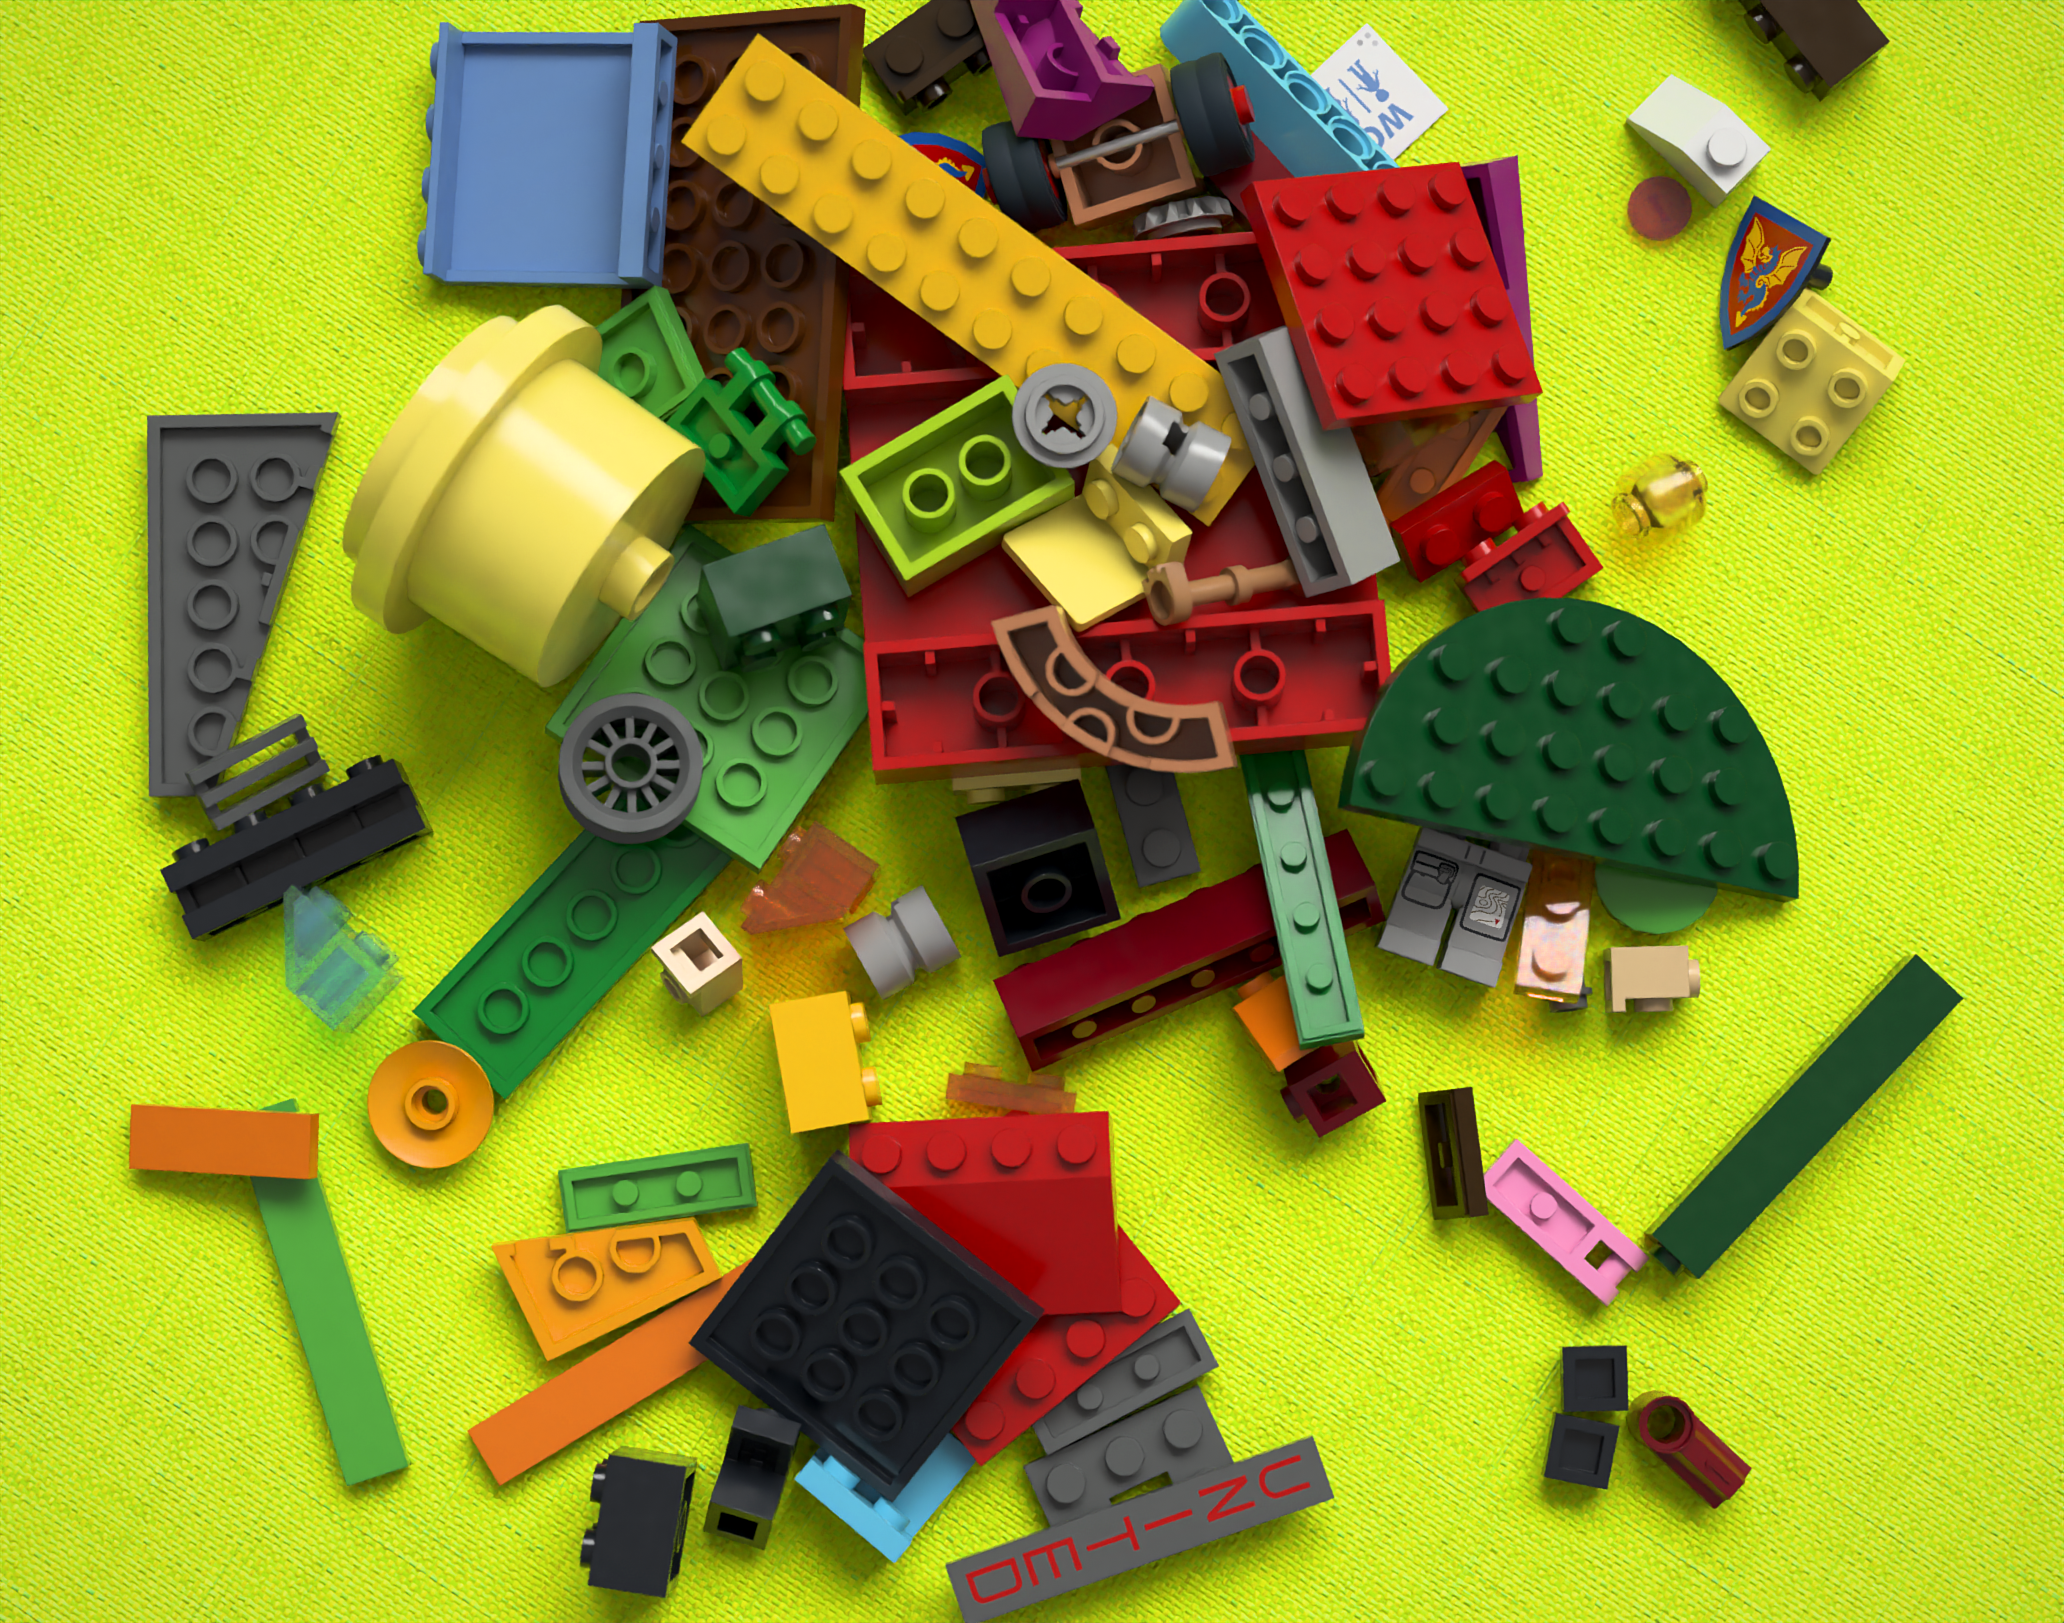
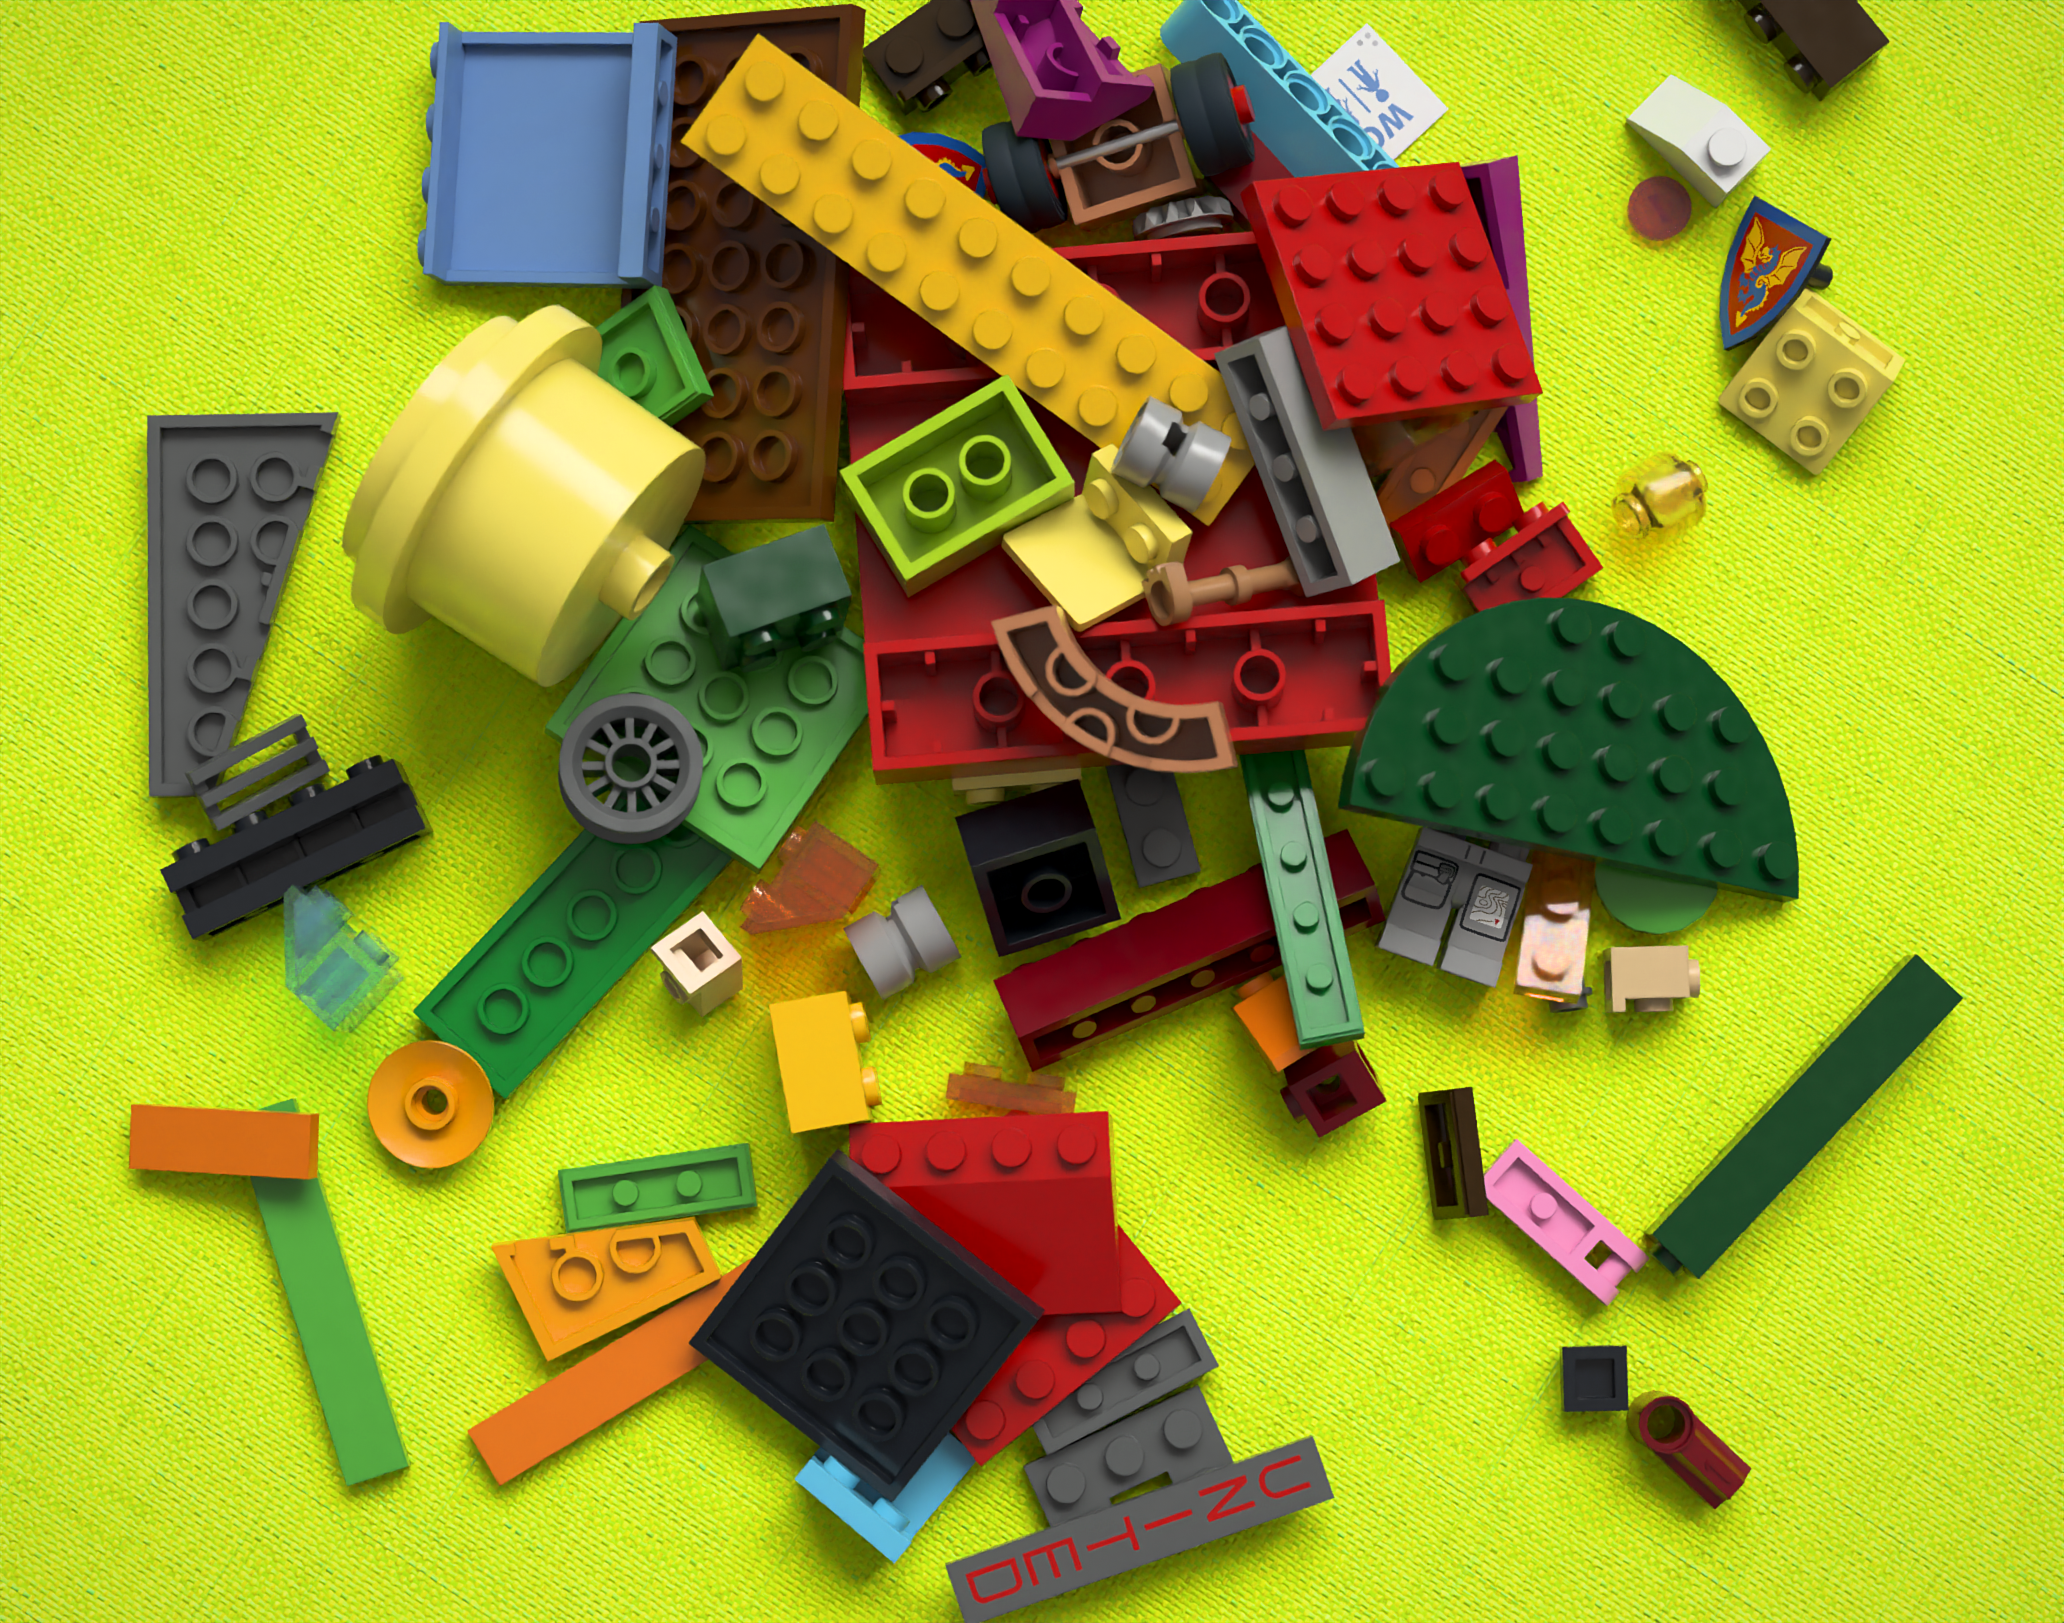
black brick [580,1446,698,1598] -> none
green plate [666,348,817,517] -> none
brick [703,1405,801,1550] -> none
light grey gear [1012,363,1117,469] -> none
black plate [1541,1412,1619,1490] -> none

